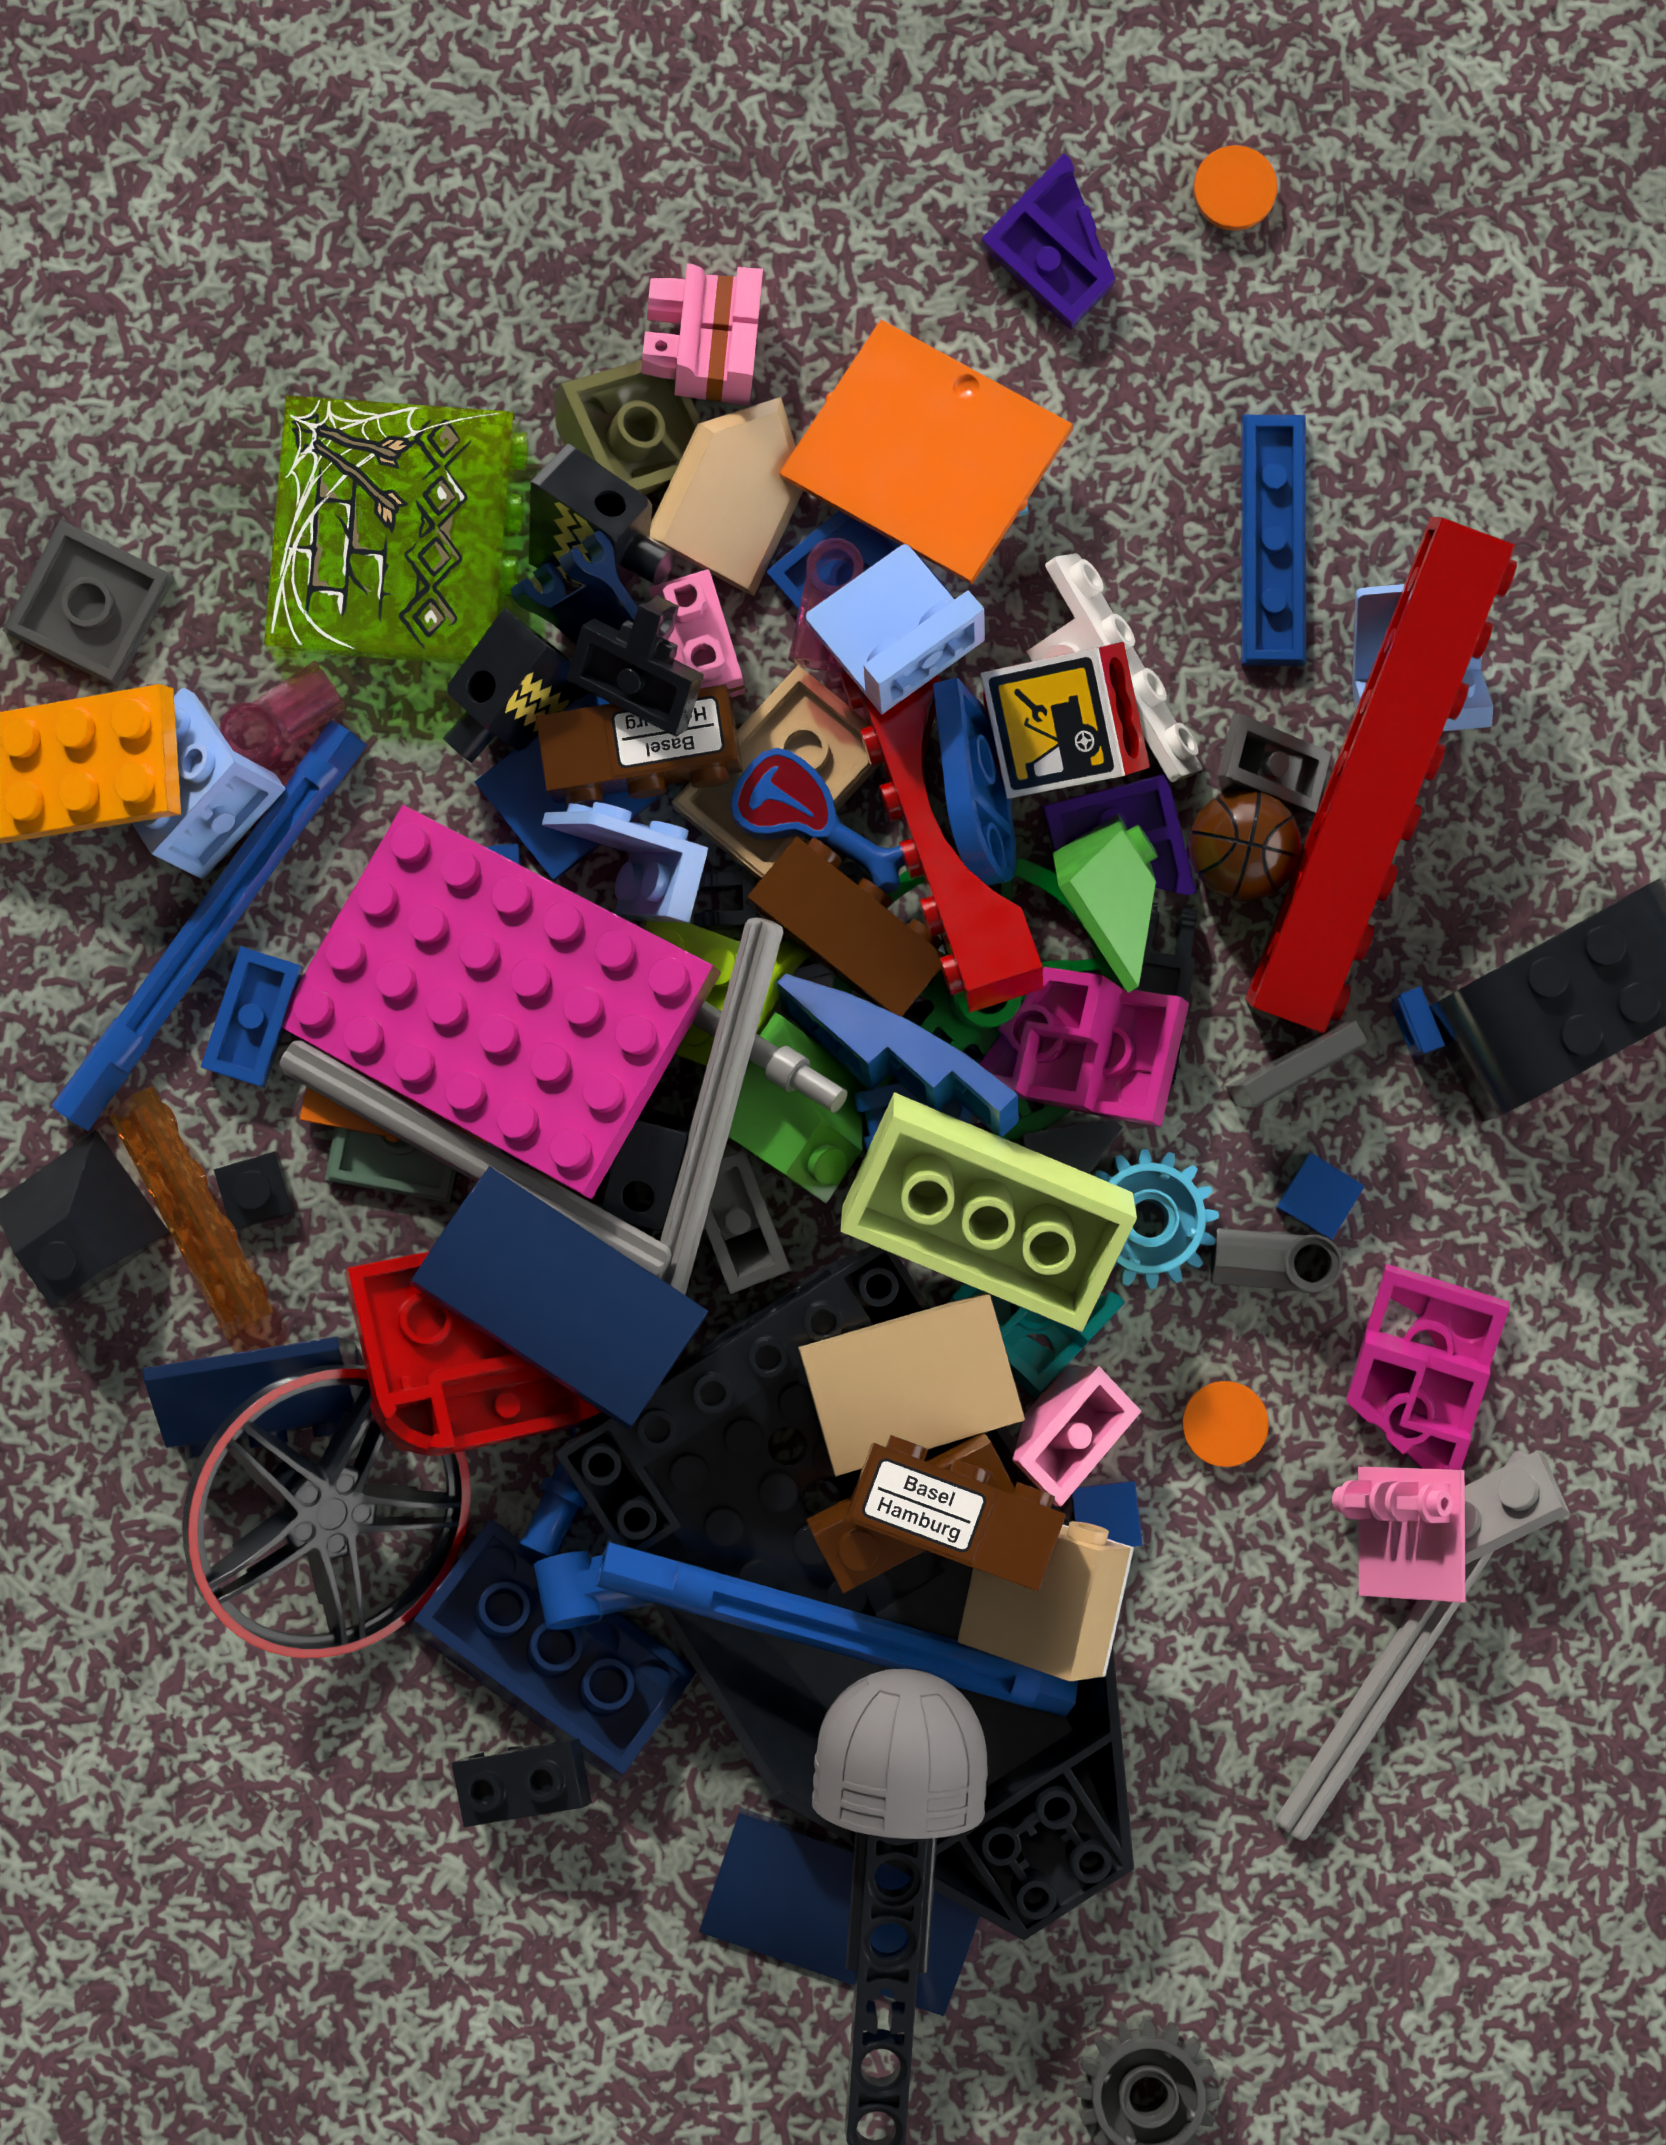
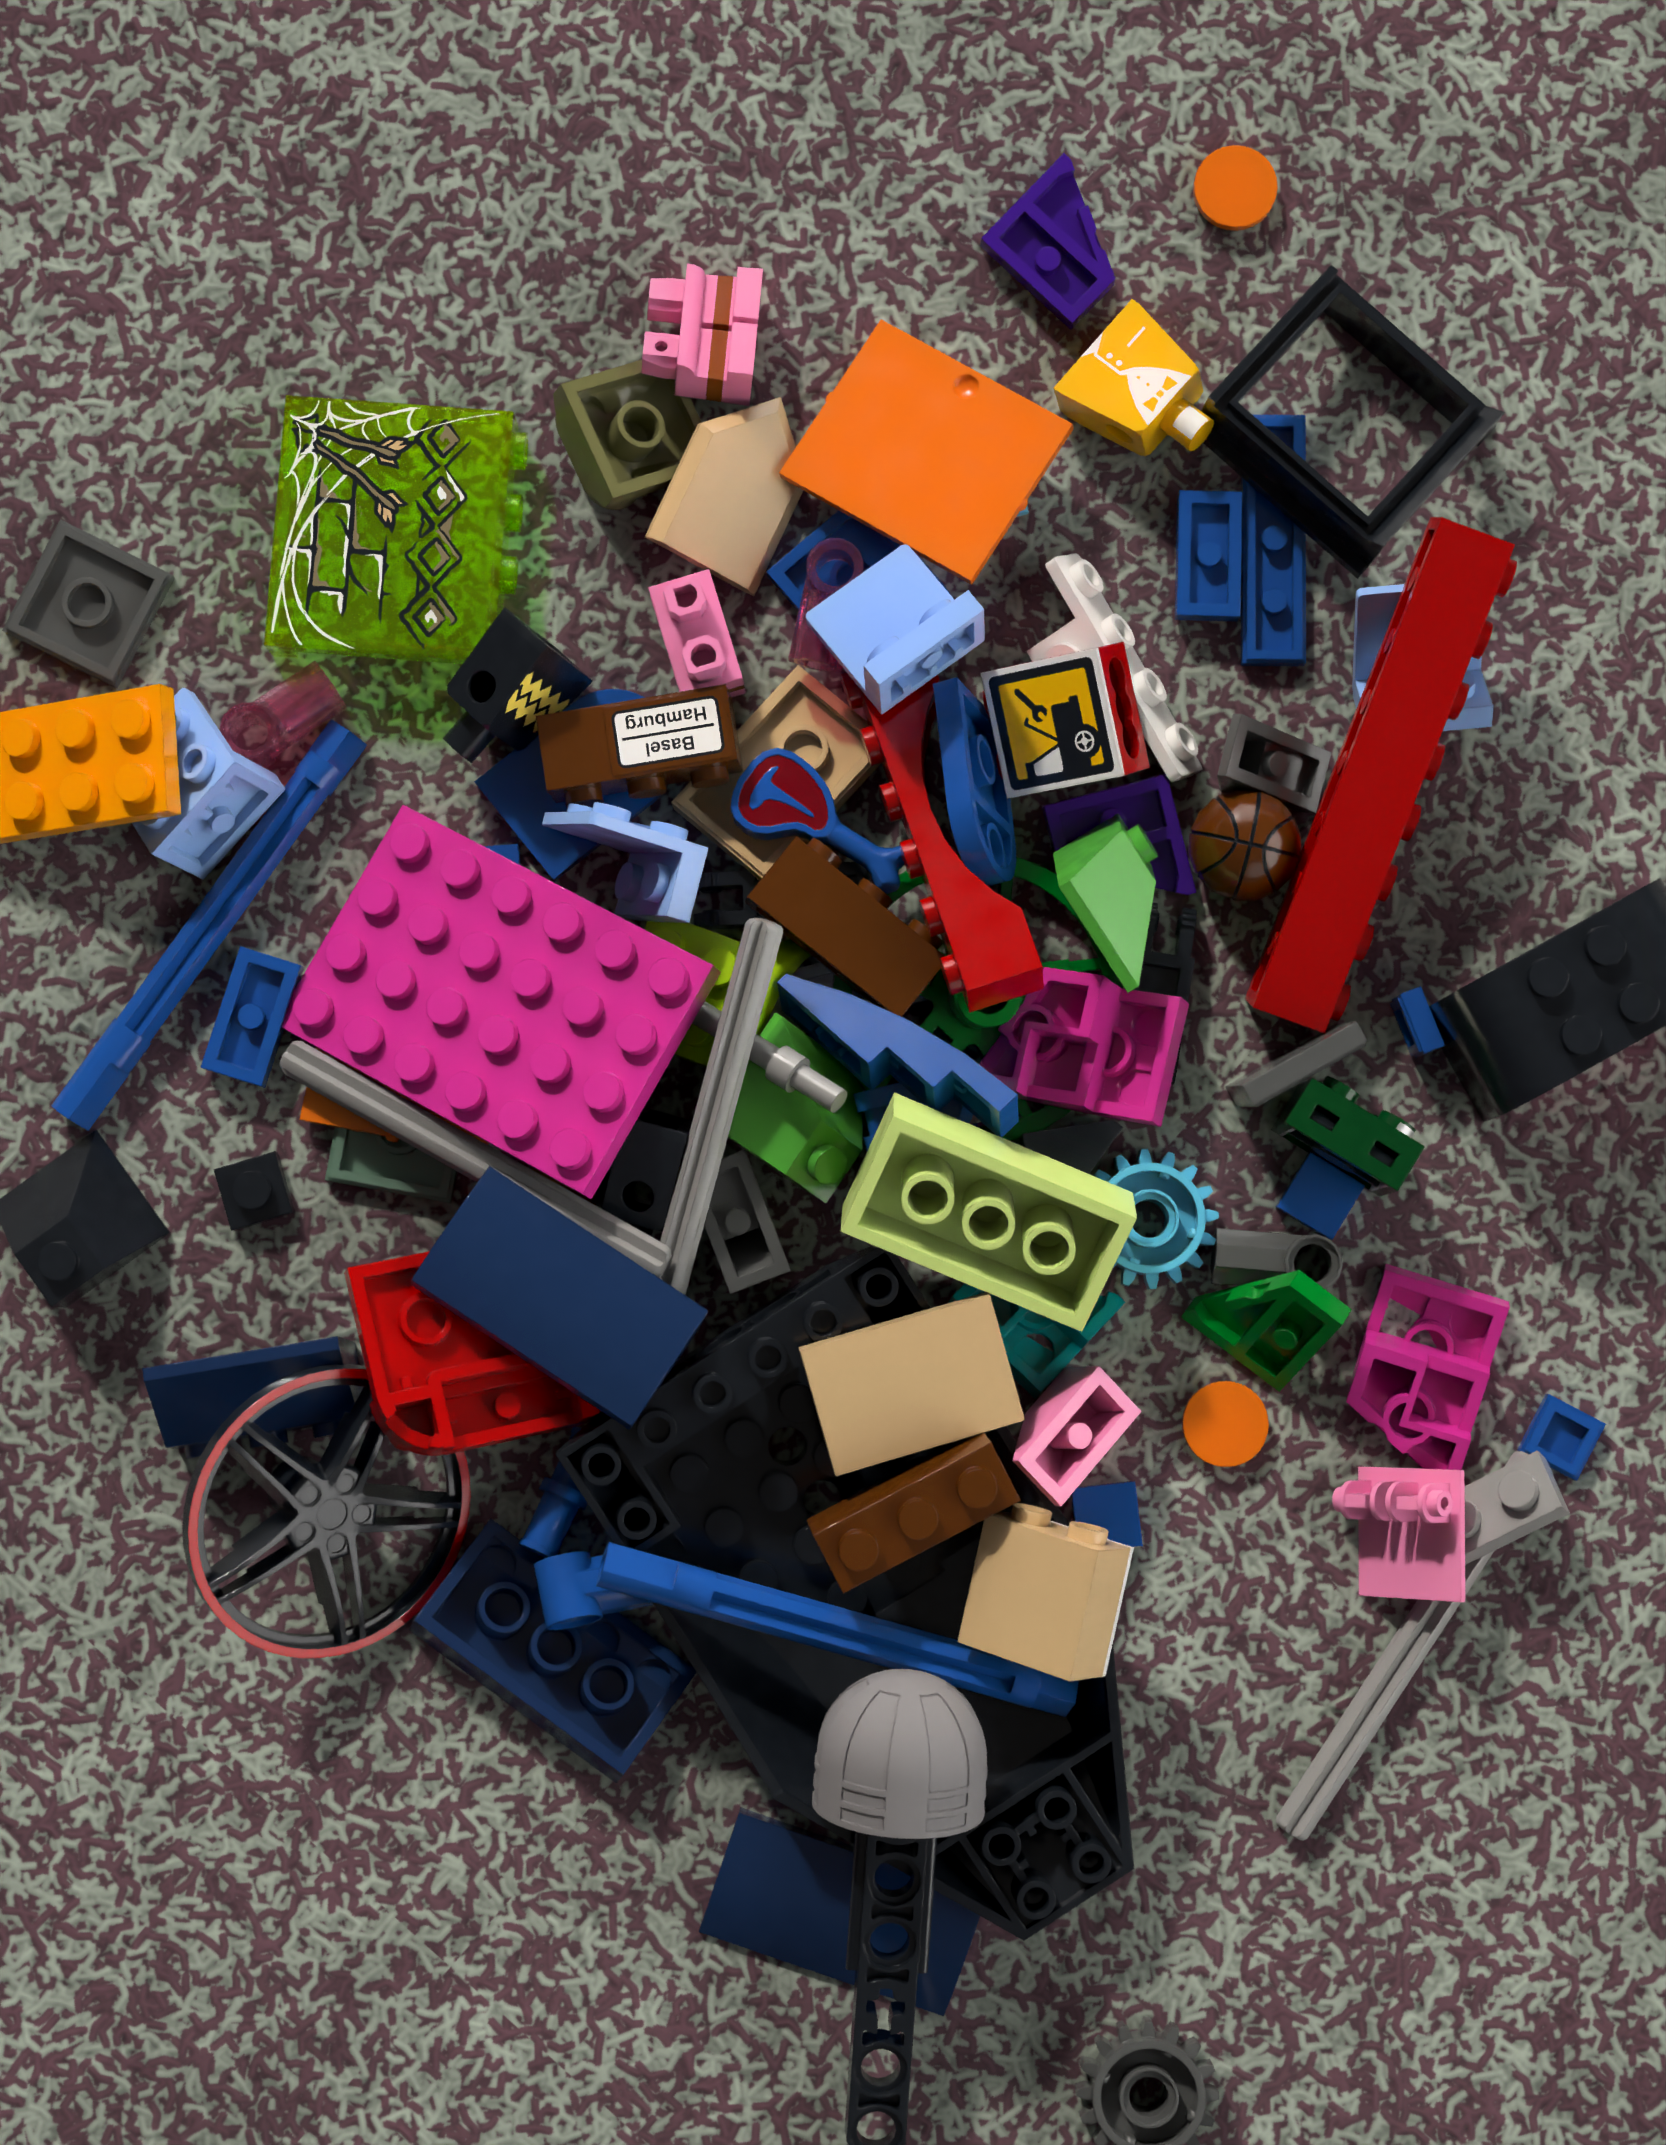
clear orange plate [109,1086,273,1340] -> none
black plate [452,1738,592,1827] -> none
dark blue flag [510,530,638,644] -> none
black torso [529,443,675,587] -> none
black hinge [566,595,704,737] -> none
reddish brown brick [844,1435,1066,1592] -> none
none -> yellow torso [1054,299,1214,456]
none -> blue plate [1175,490,1242,622]
none -> green wing [1181,1270,1352,1392]
none -> black piece [1201,265,1505,579]
none -> dark green piece [1271,1076,1425,1196]
none -> blue tile [1517,1394,1606,1481]

